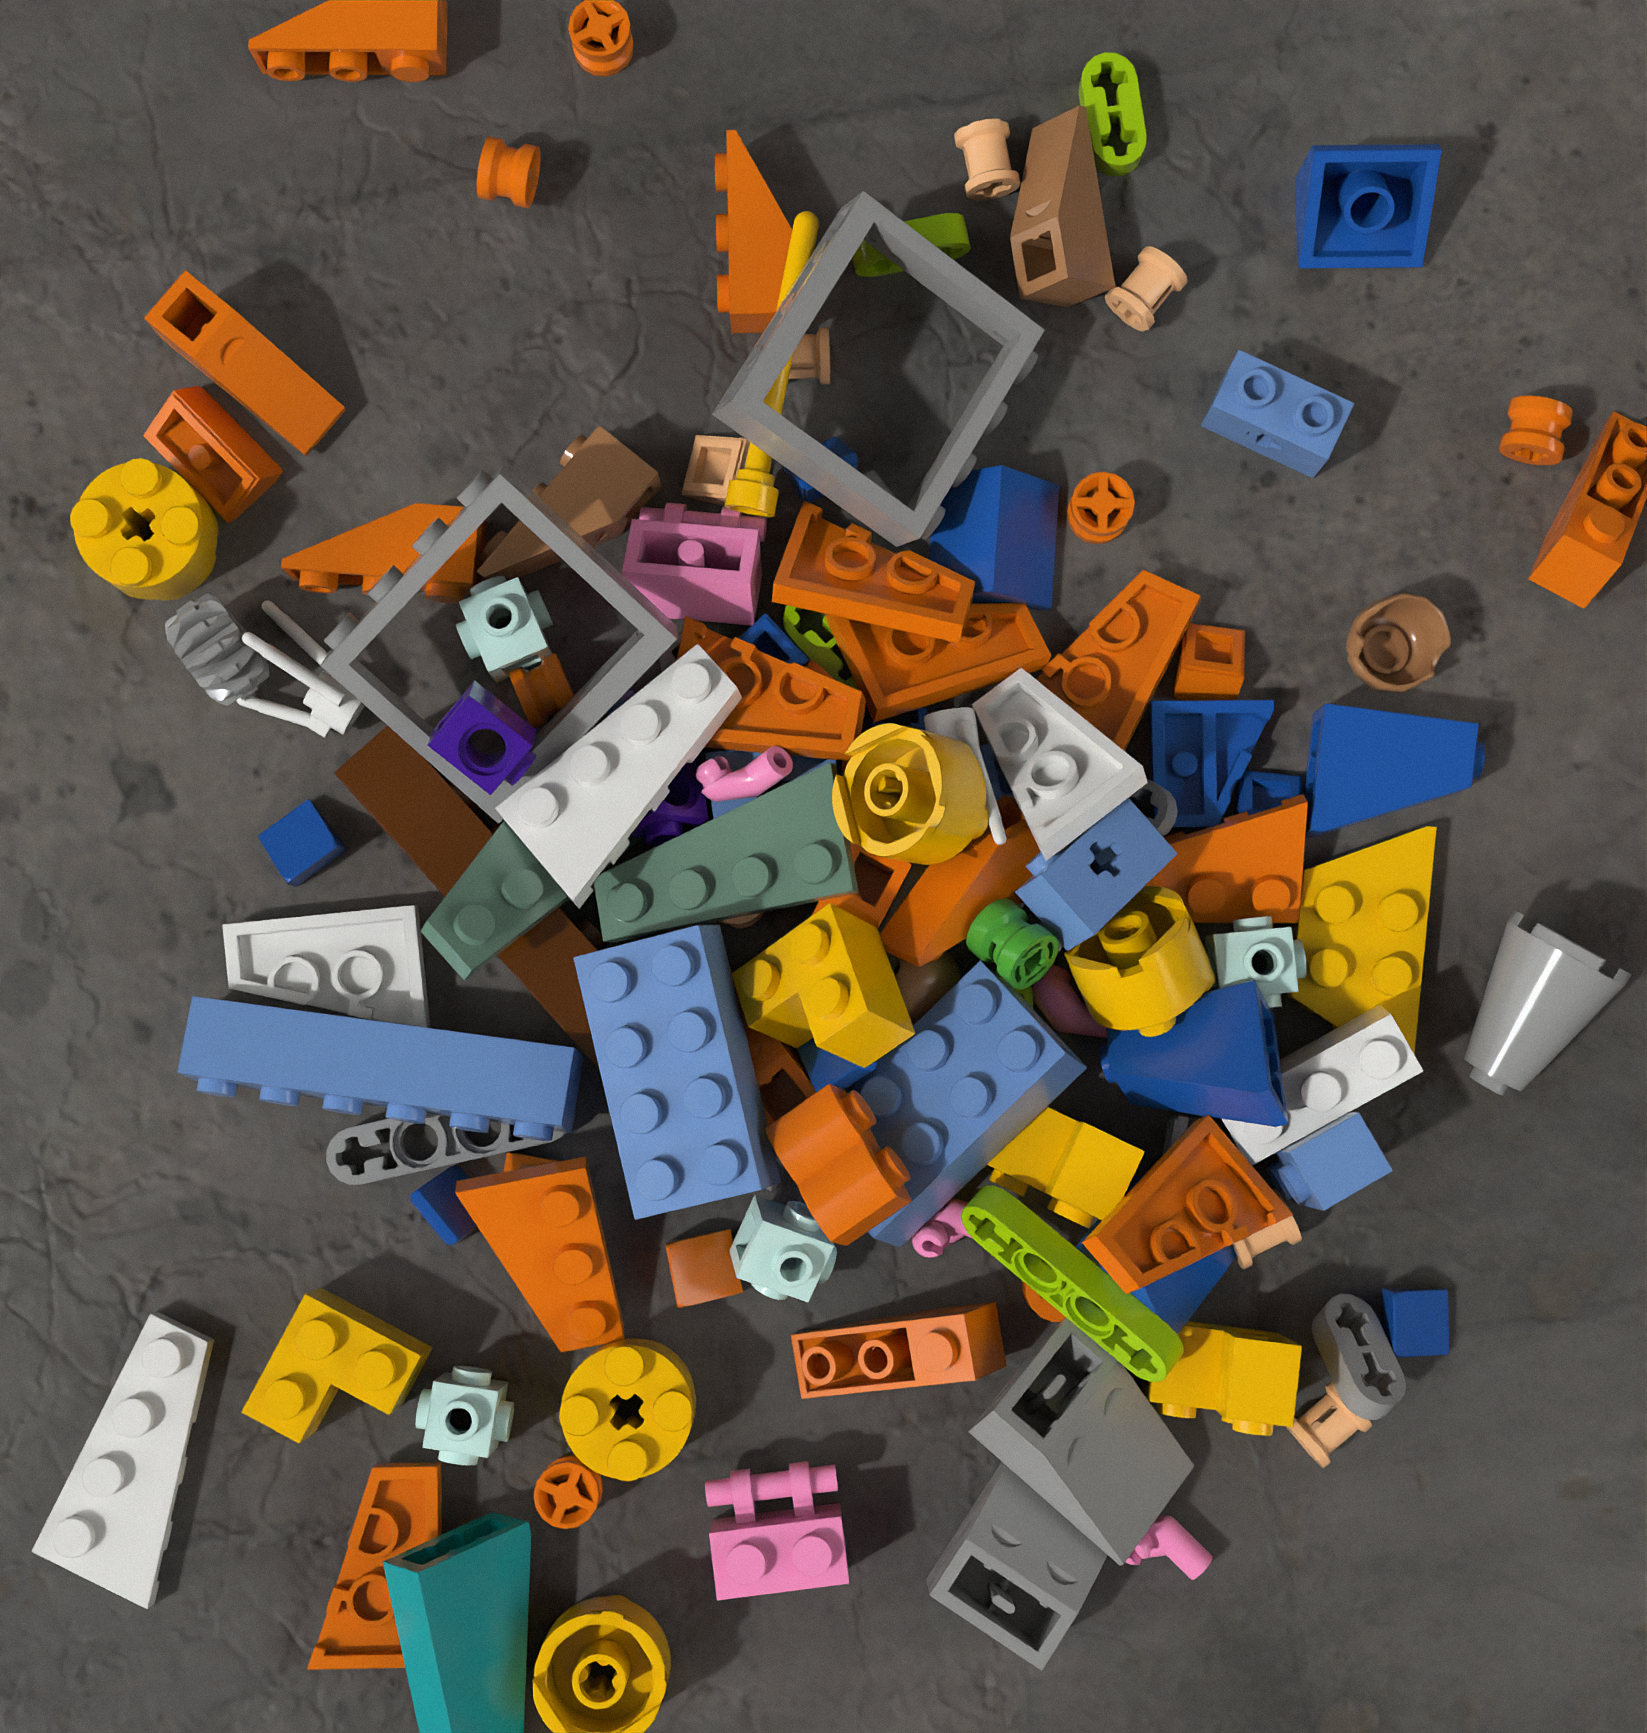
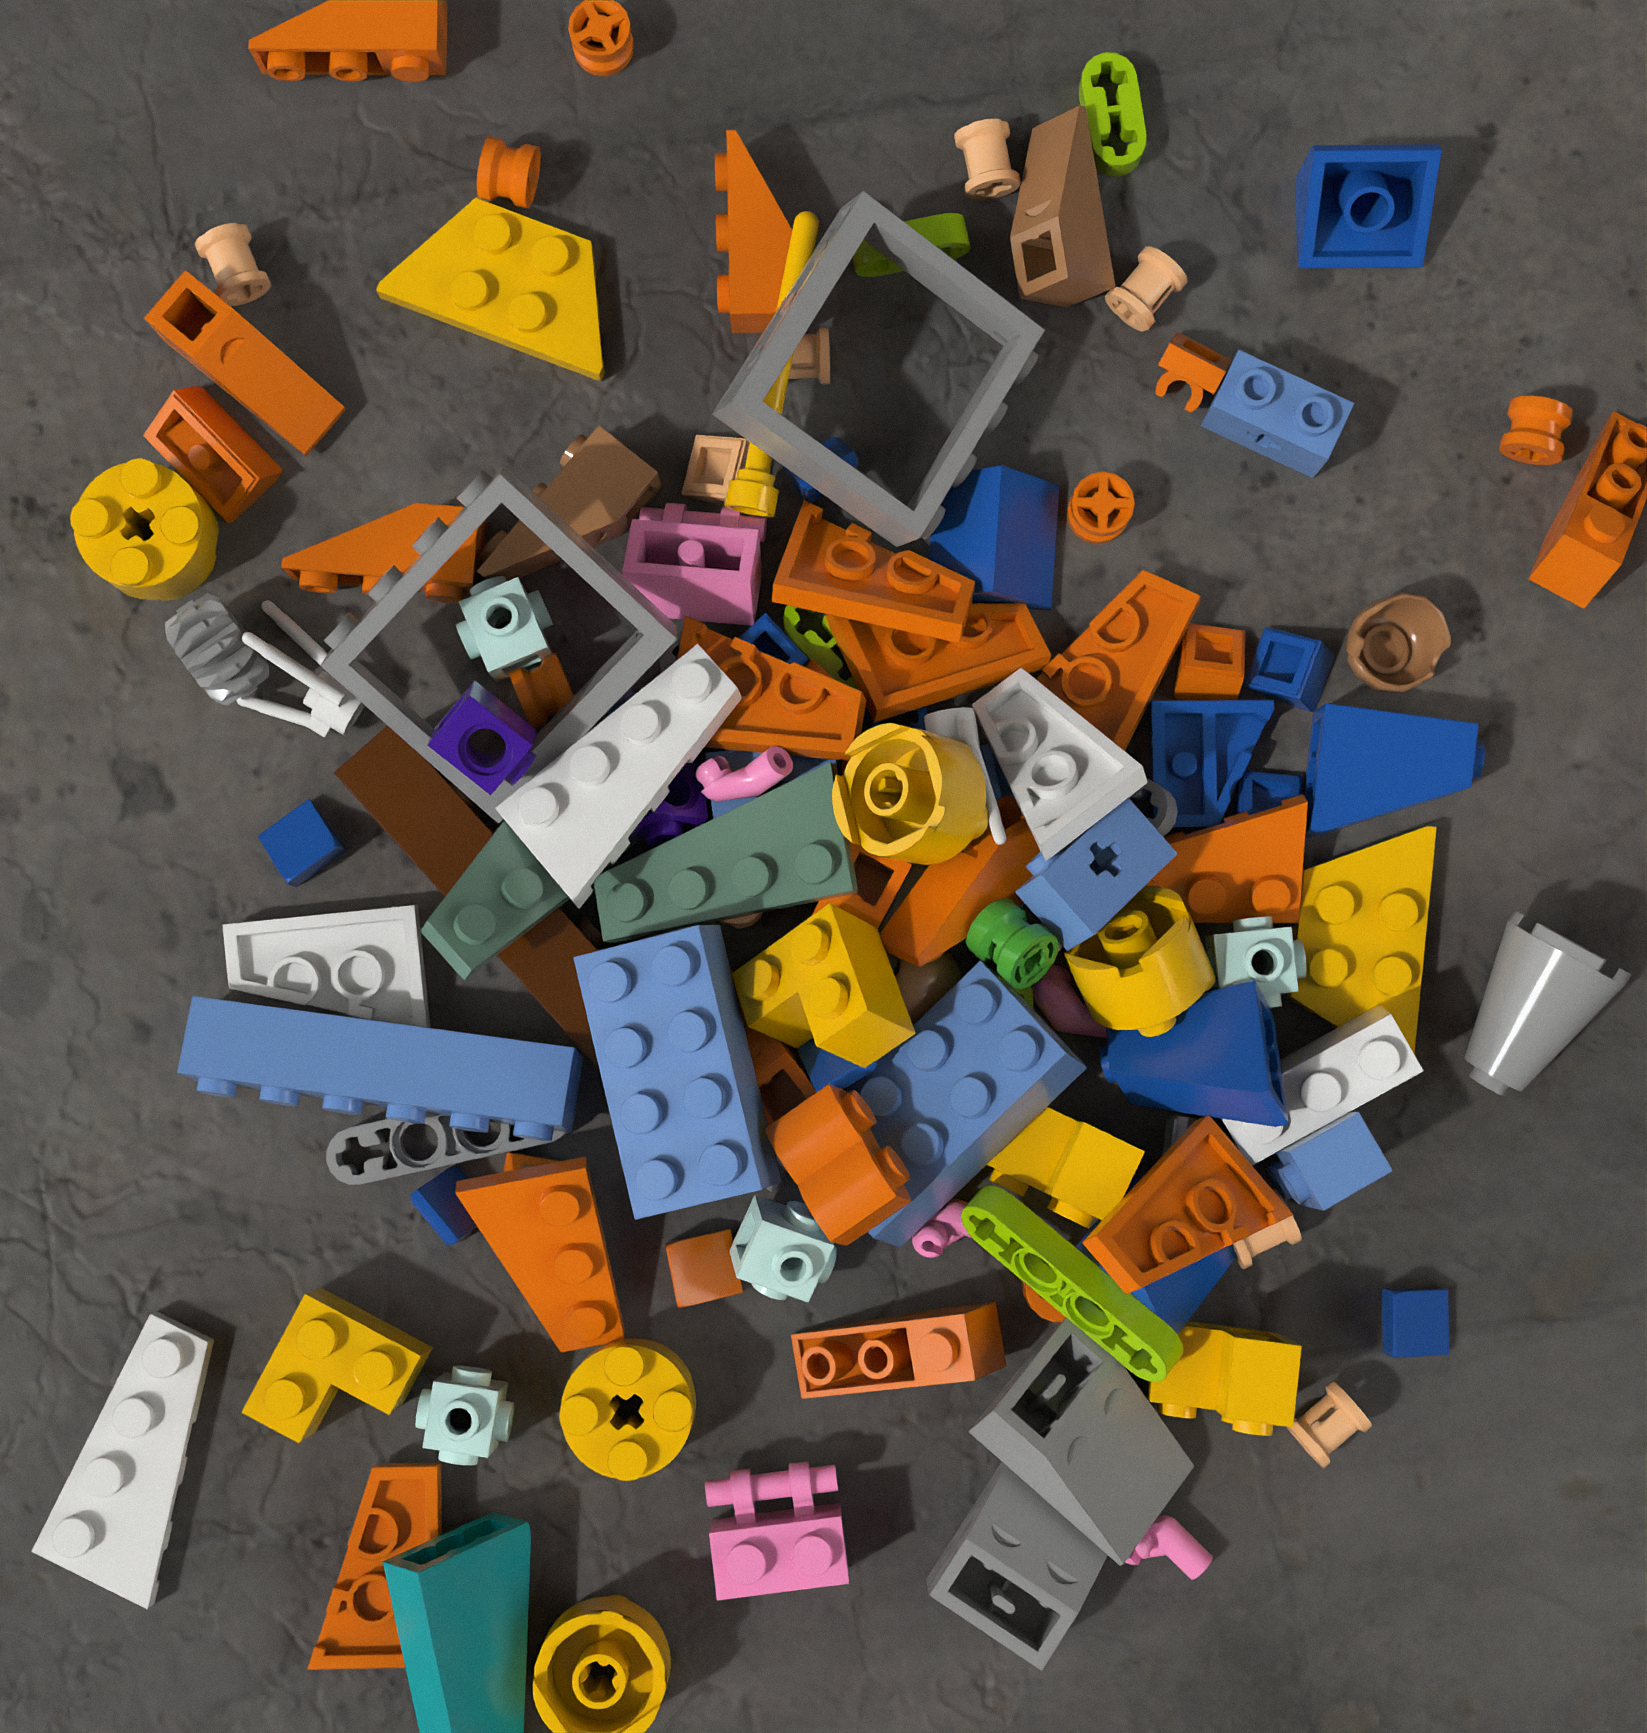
orange wheel [533,1455,604,1529] -> none
light grey beam [1311,1294,1406,1420] -> none
none -> light nougat bush [195,223,271,306]
none -> yellow wing [376,198,605,382]
none -> orange tile [1155,331,1232,413]
none -> blue slope [1243,627,1335,712]

